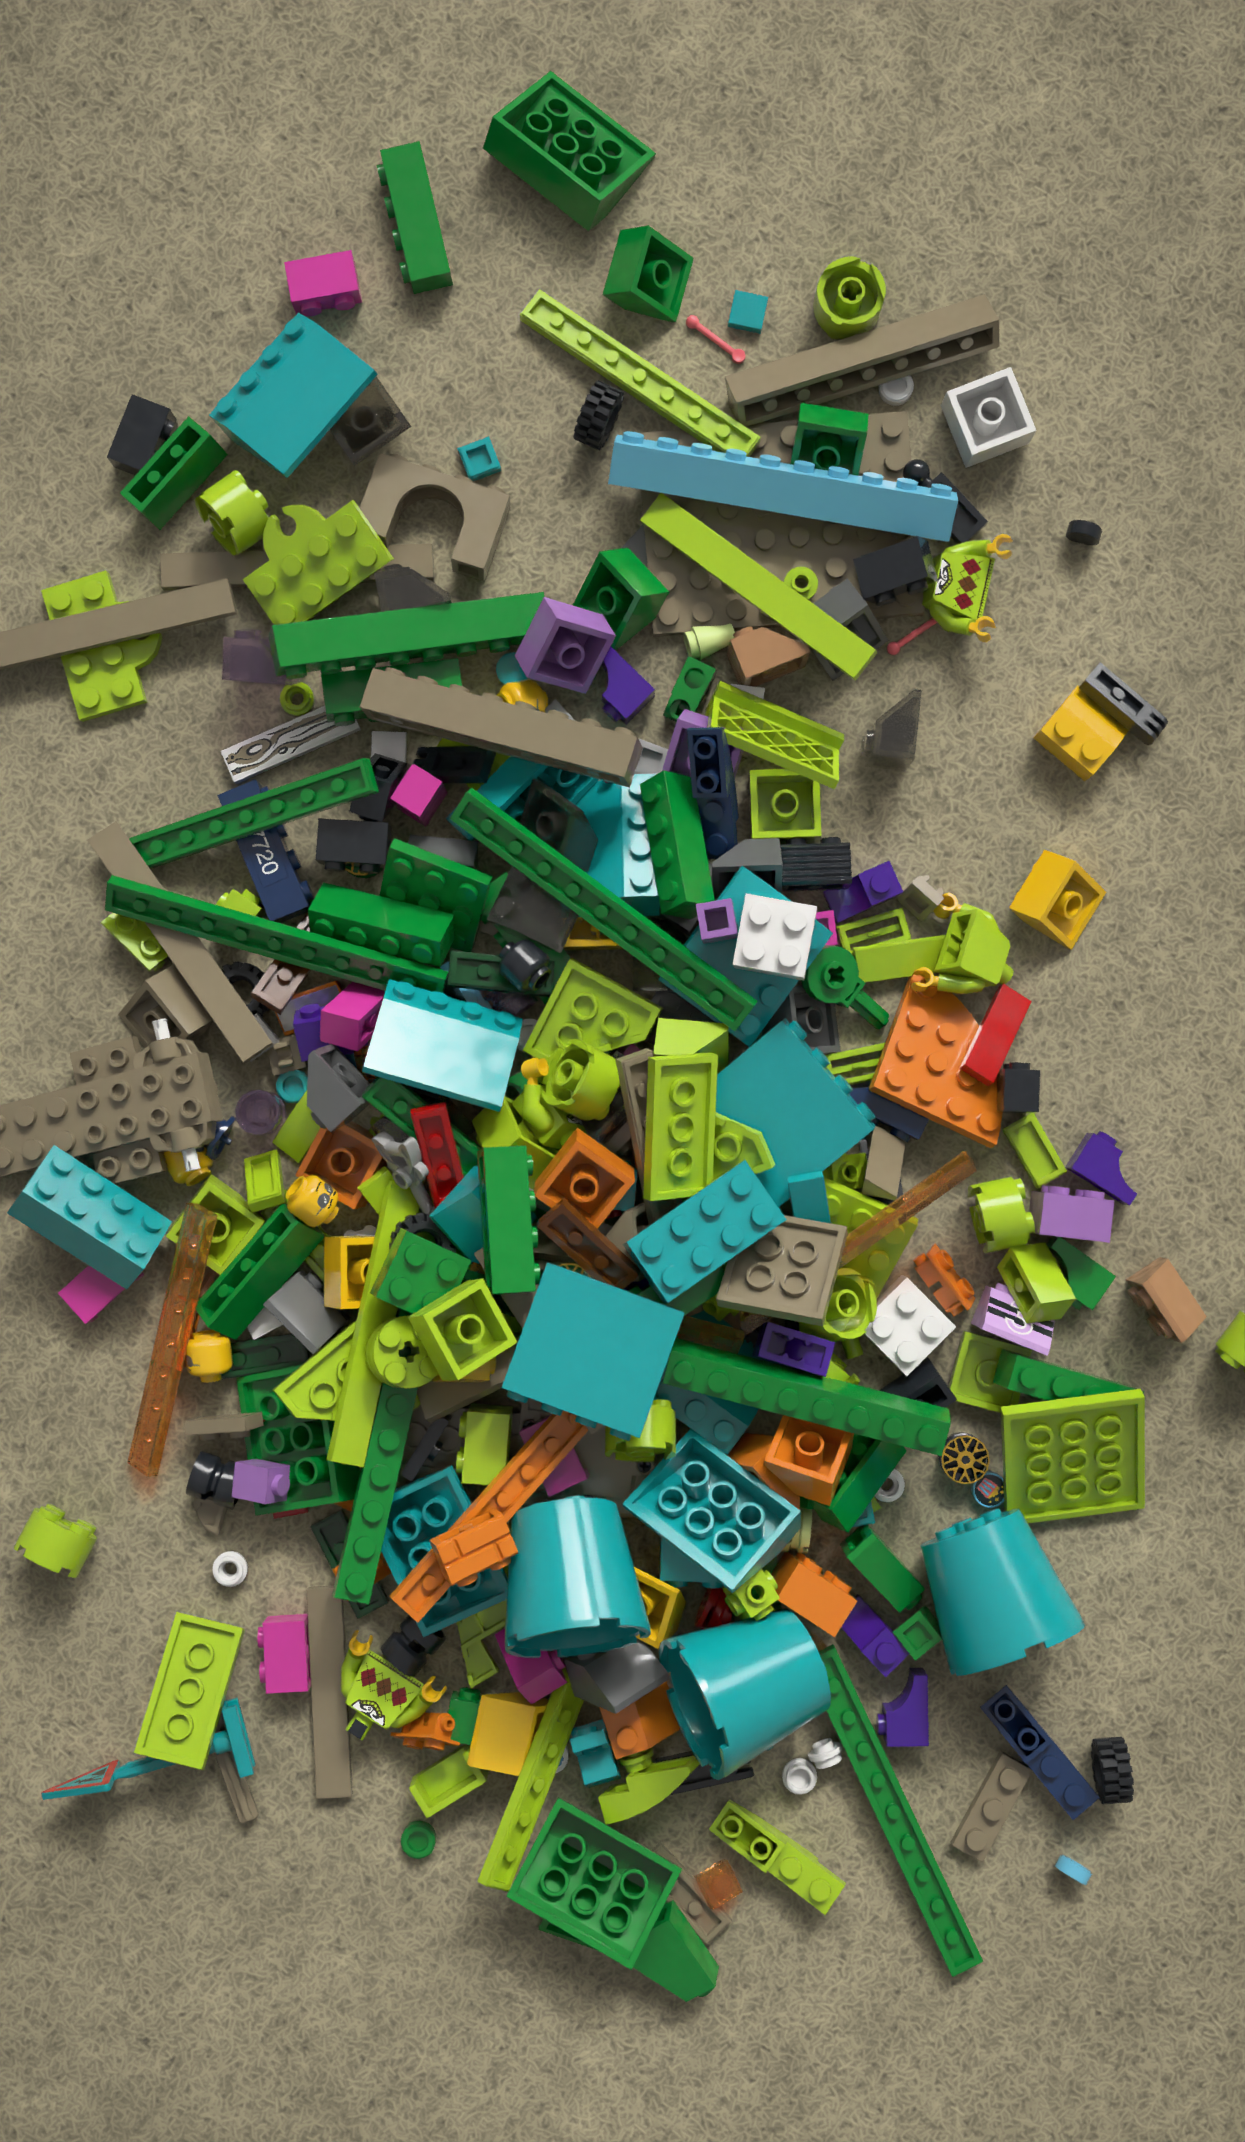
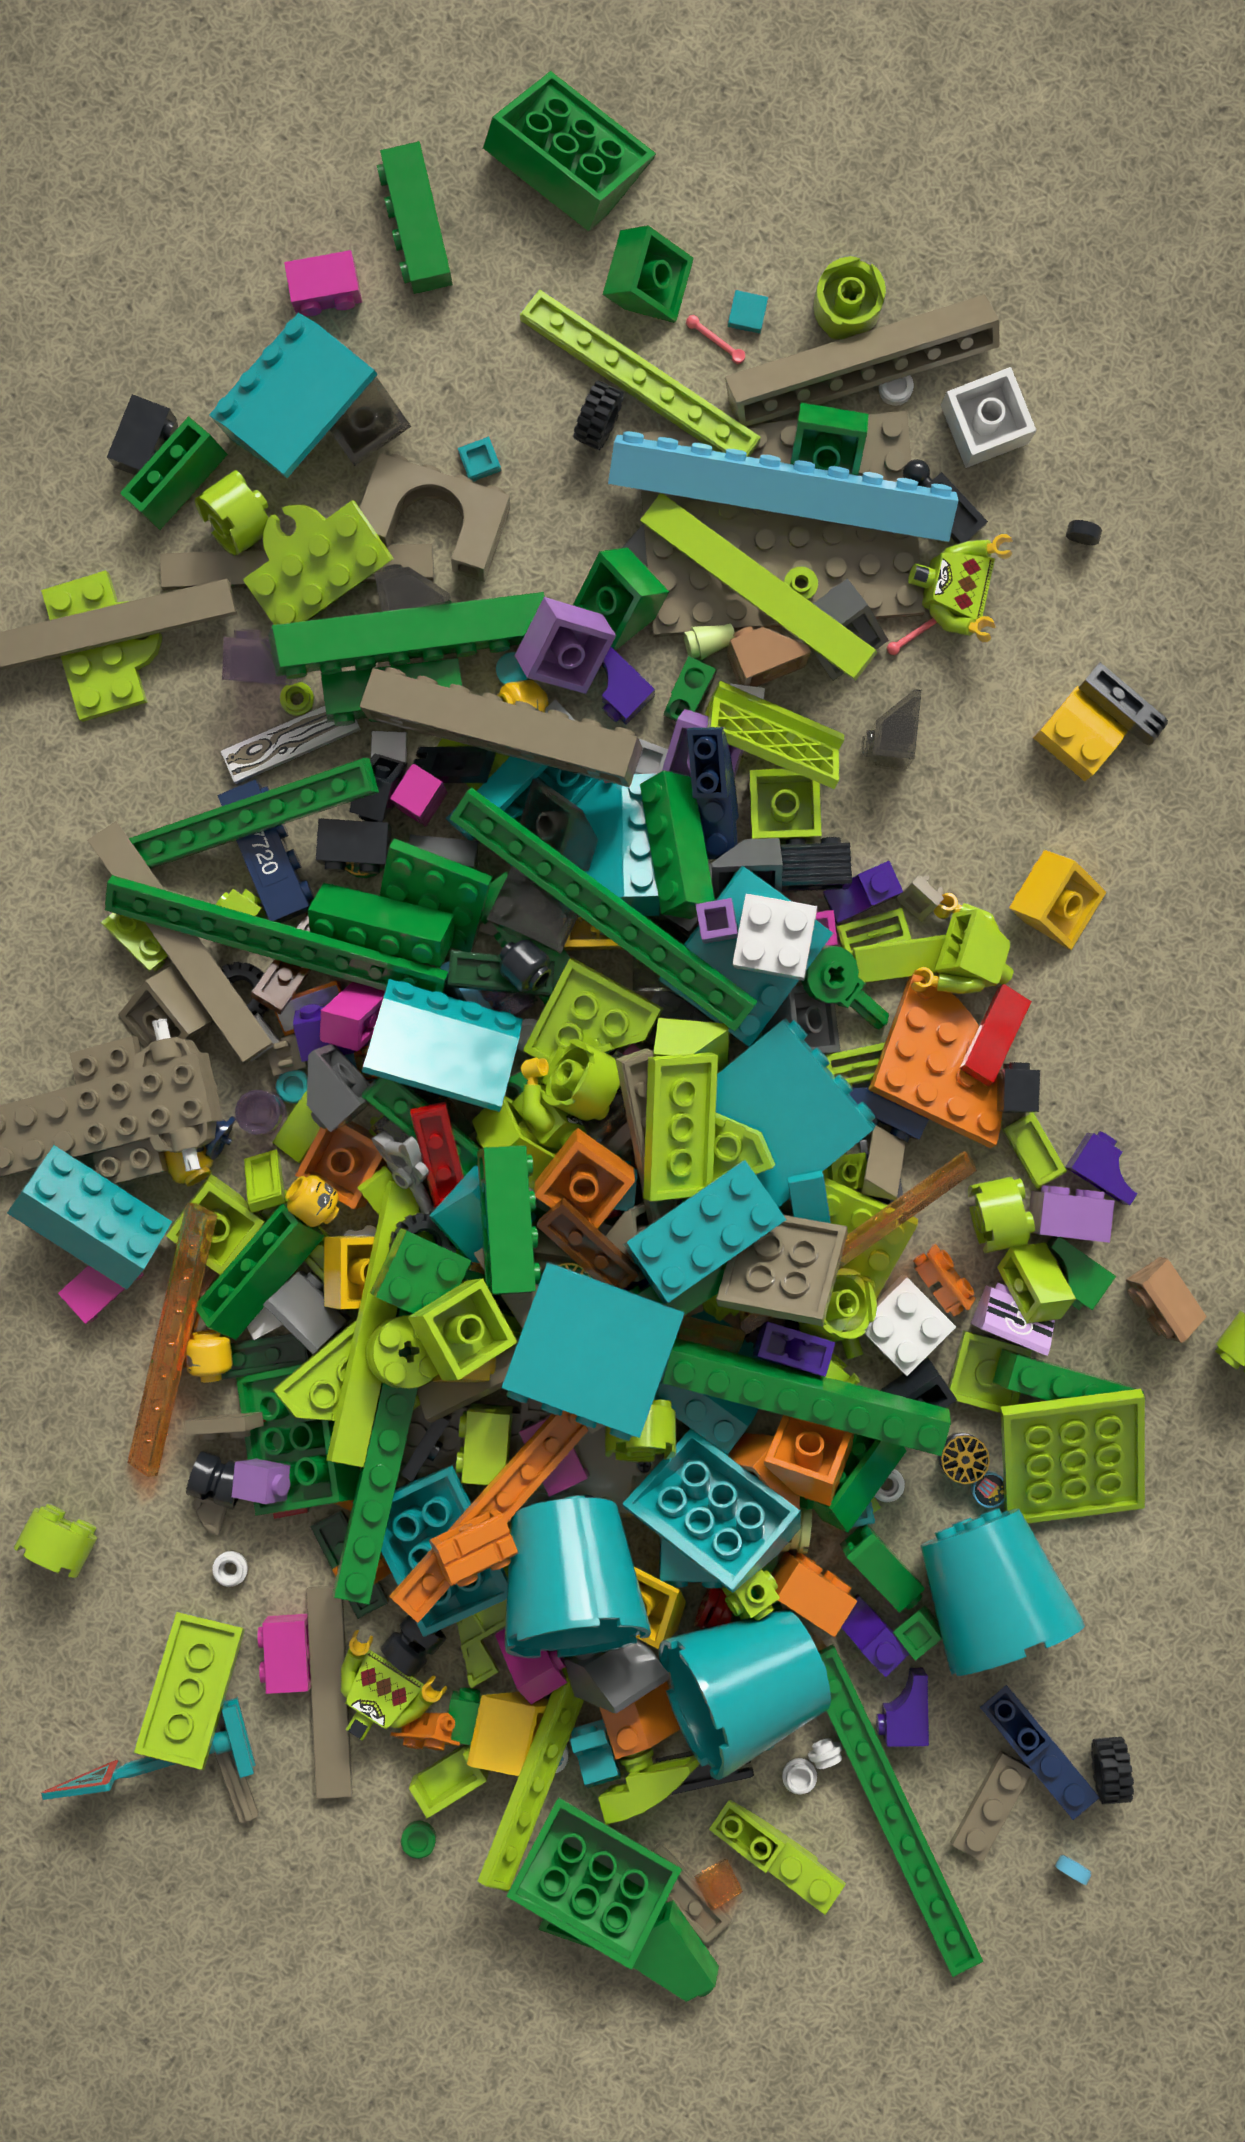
black brick [853,536,938,606] -> none

